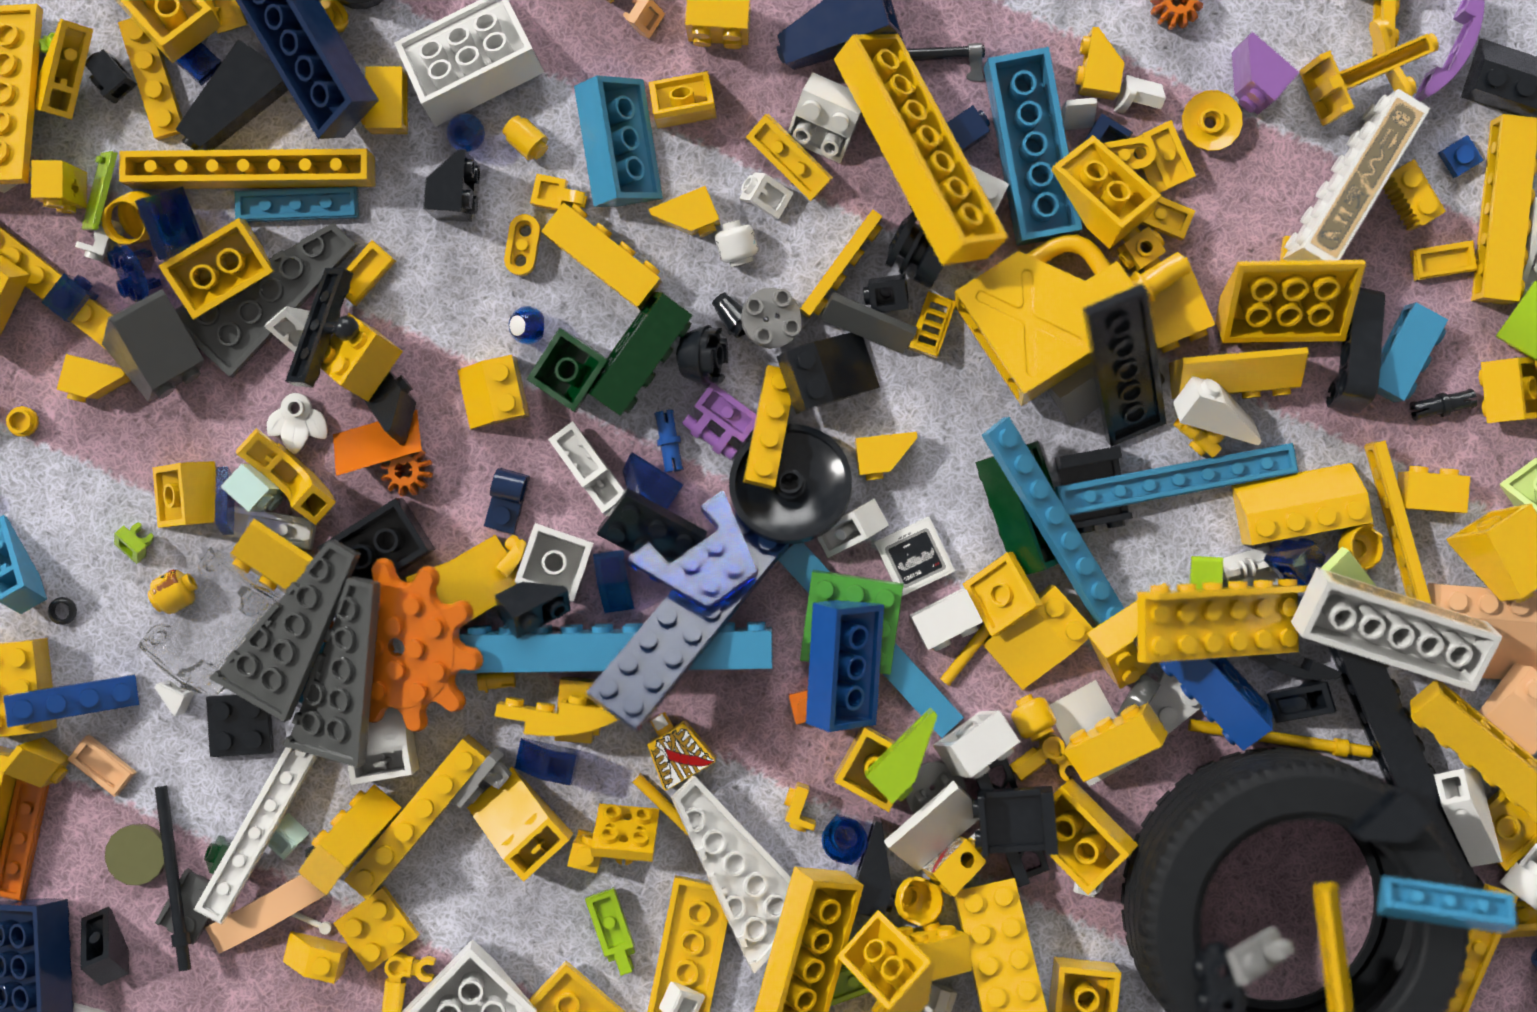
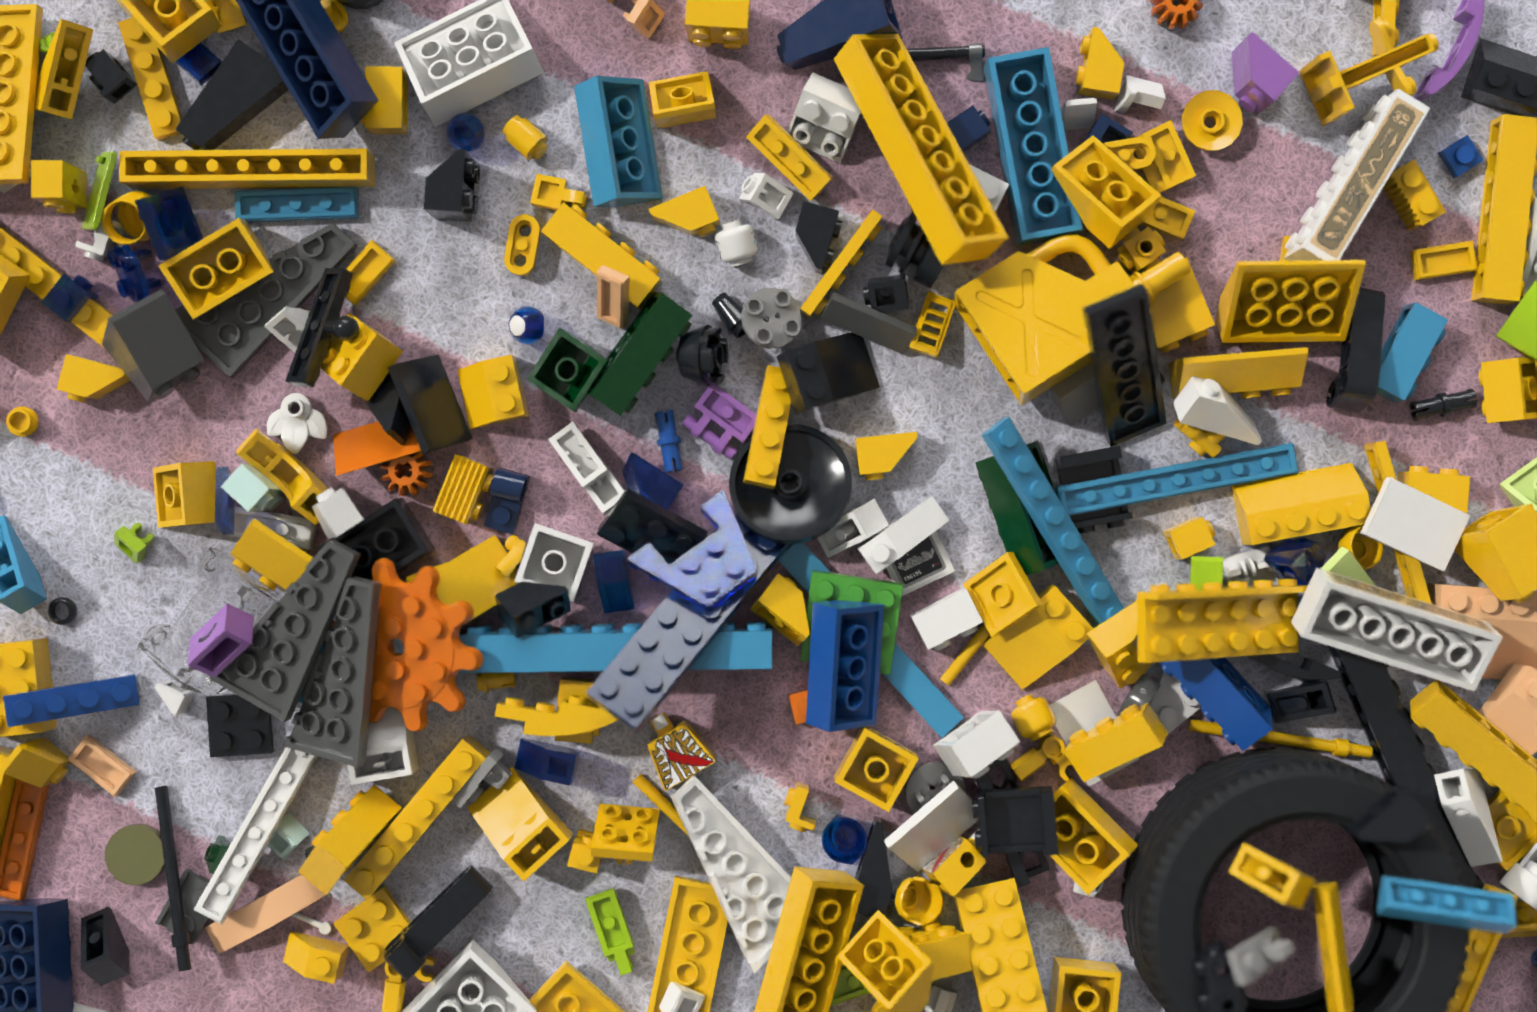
yellow head [147,569,198,614] -> none
lime slope [864,707,938,804] -> none
none -> medium lavender brick [187,603,254,678]
none -> white slope [312,487,364,539]
none -> black beam [383,865,493,981]
none -> black tile [388,355,473,454]
none -> yellow brick [433,454,494,525]
none -> light nougat tile [597,265,629,329]
none -> yellow slope [750,573,810,646]
none -> black slope [795,201,843,274]
none -> white slope [857,496,950,574]
none -> yellow brick [1163,517,1216,560]
none -> yellow slope [1229,843,1315,909]
none -> white tile [1360,477,1471,572]

